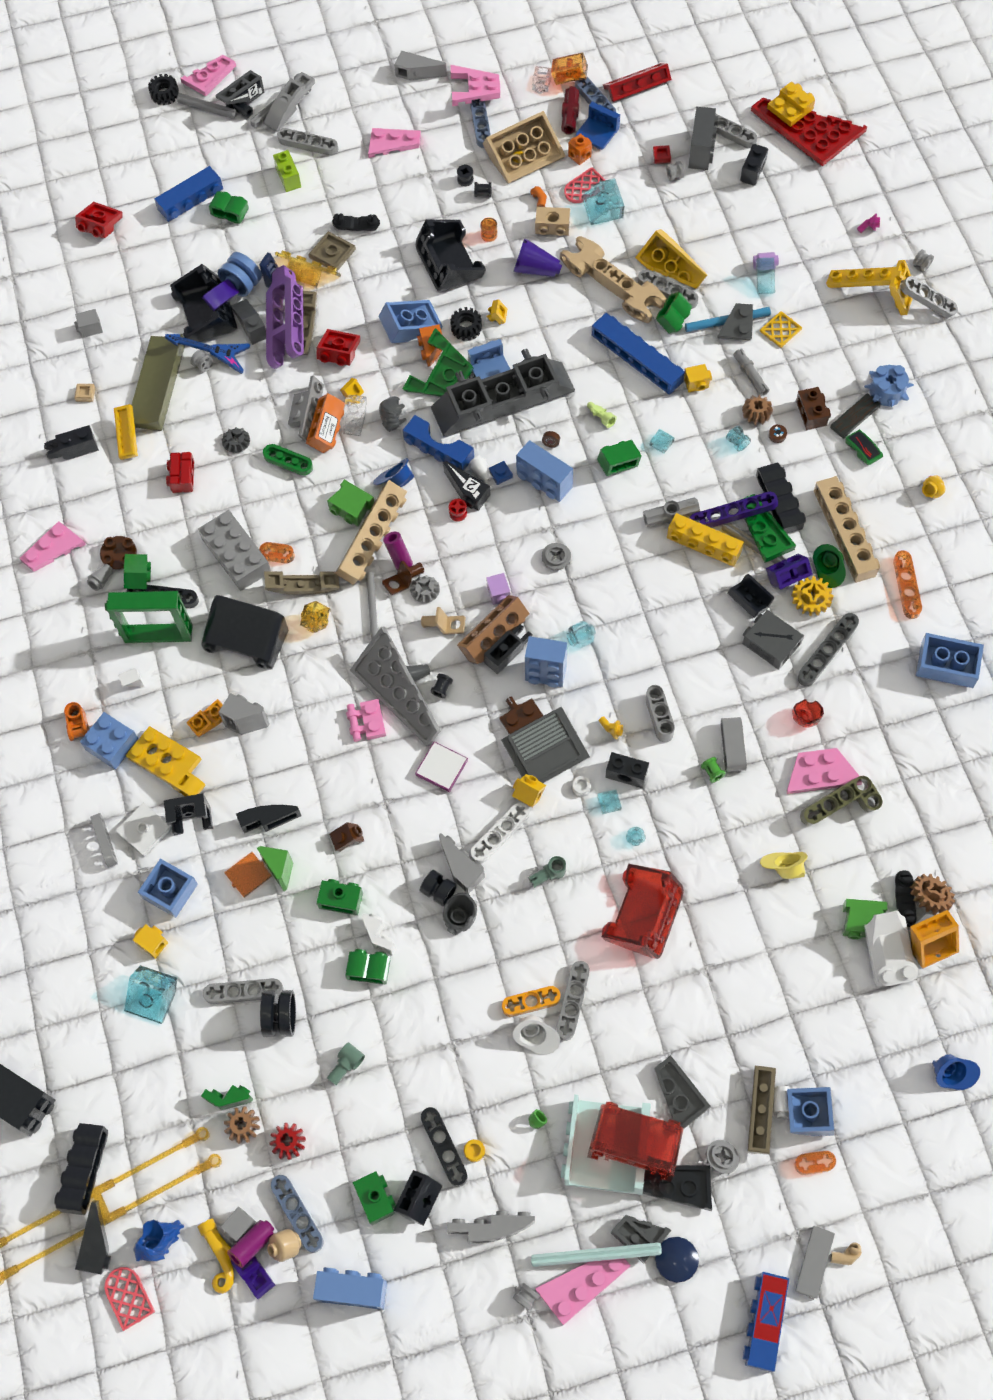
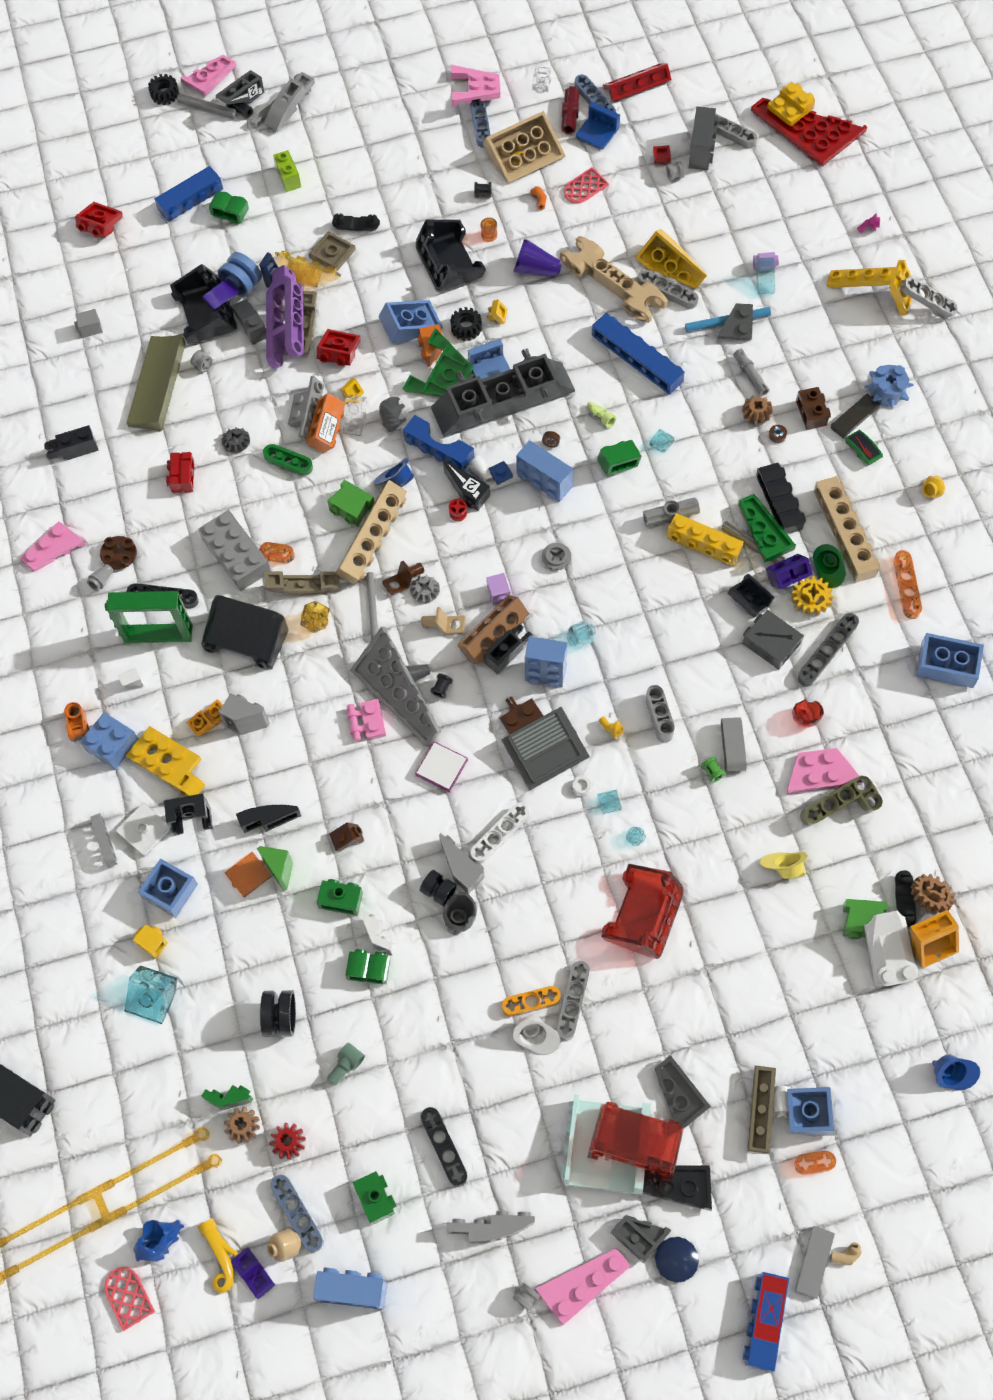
black brick [54,1123,108,1215] -> none
tan tile [75,384,95,402] -> none
black slope [75,1200,111,1274] -> none
yellow plate [114,404,138,460] -> none
green brick [124,554,151,589] -> none
blue piece [165,334,250,374] -> none
light grey beam [203,978,284,1004] -> none
light grey brick [221,1206,257,1243] -> none
magenta brick [227,1220,274,1268] -> none
light grey beam [277,128,338,156] -> none
bright pink wing [368,128,421,158] -> none
magenta brick [383,531,413,571] -> none
light grey slope [394,51,447,80] -> none
black brick [394,1170,443,1226] -> none
black wheel [457,164,474,187] -> none
yellow tile [464,1139,485,1162] -> none
yellow brick [512,774,546,807] -> none
sand green pin [528,856,566,888] -> none
bright green hinge [529,1109,547,1129] -> none
light aqua axle [531,1242,662,1267] -> none
tan brick [535,207,570,236] -> none
clear orange brick [551,52,588,85] -> none
orange brick [568,133,592,165] -> none
clear light blue slope [582,178,625,225] -> none
black brick [605,752,649,788] -> none
green brick [656,292,692,334] -> none
yellow brick [684,364,712,393] -> none
dark purple beam [689,492,778,528] -> none
light grey gear [705,1140,739,1175] -> none
clear light blue wheel [726,426,751,451] -> none
black brick [740,144,768,186] -> none
yellow window [760,311,802,348] -> none
light grey wheel [913,249,934,271] -> none

